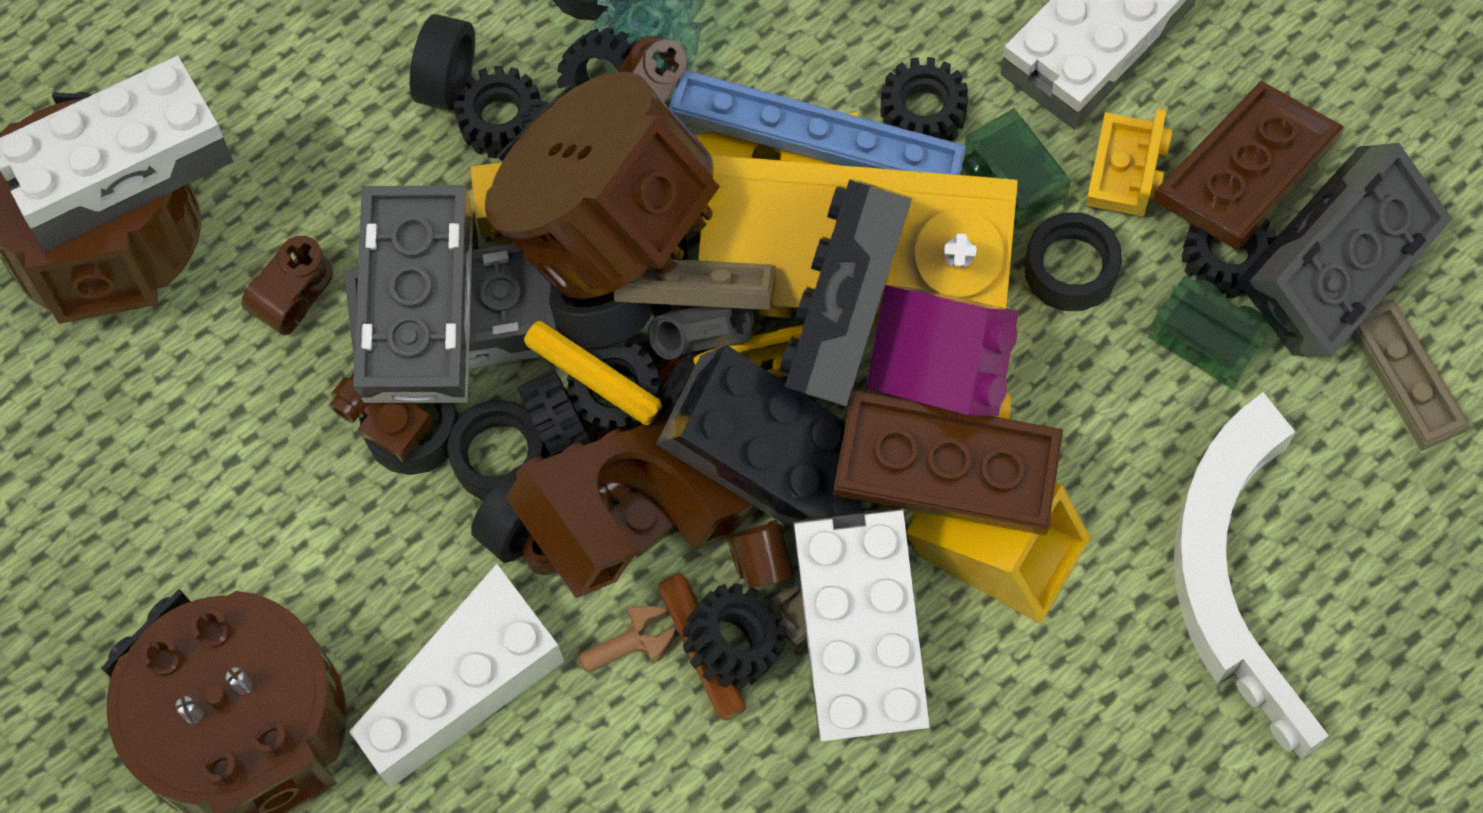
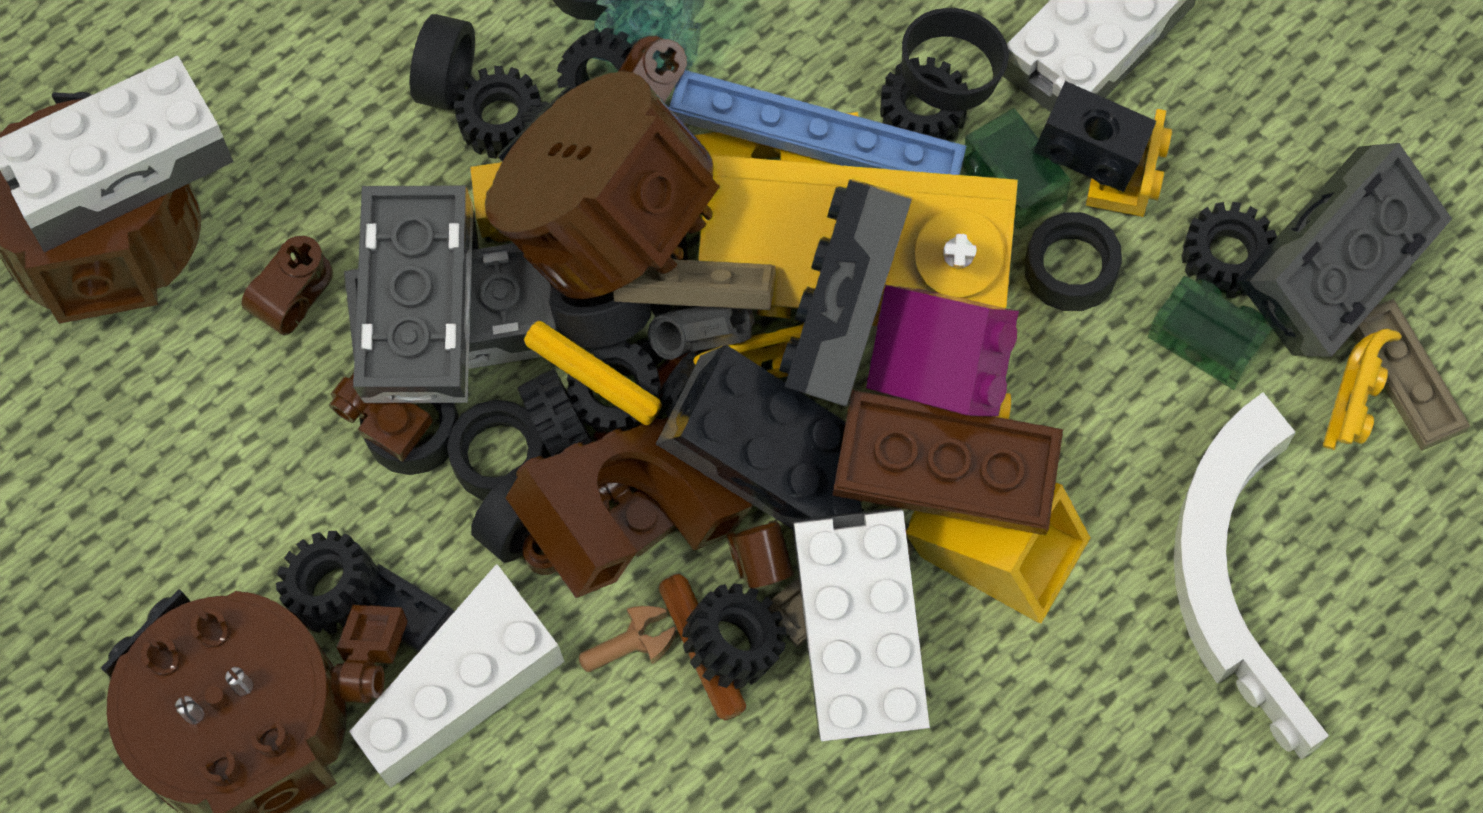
reddish brown tile [1153,81,1344,250] -> none
none -> black tyre [276,531,381,634]
none -> reddish brown plate [331,605,408,703]
none -> black plate [364,564,455,653]
none -> black tyre [902,8,1009,111]
none -> black brick [1033,81,1157,192]
none -> yellow piece [1322,329,1402,450]

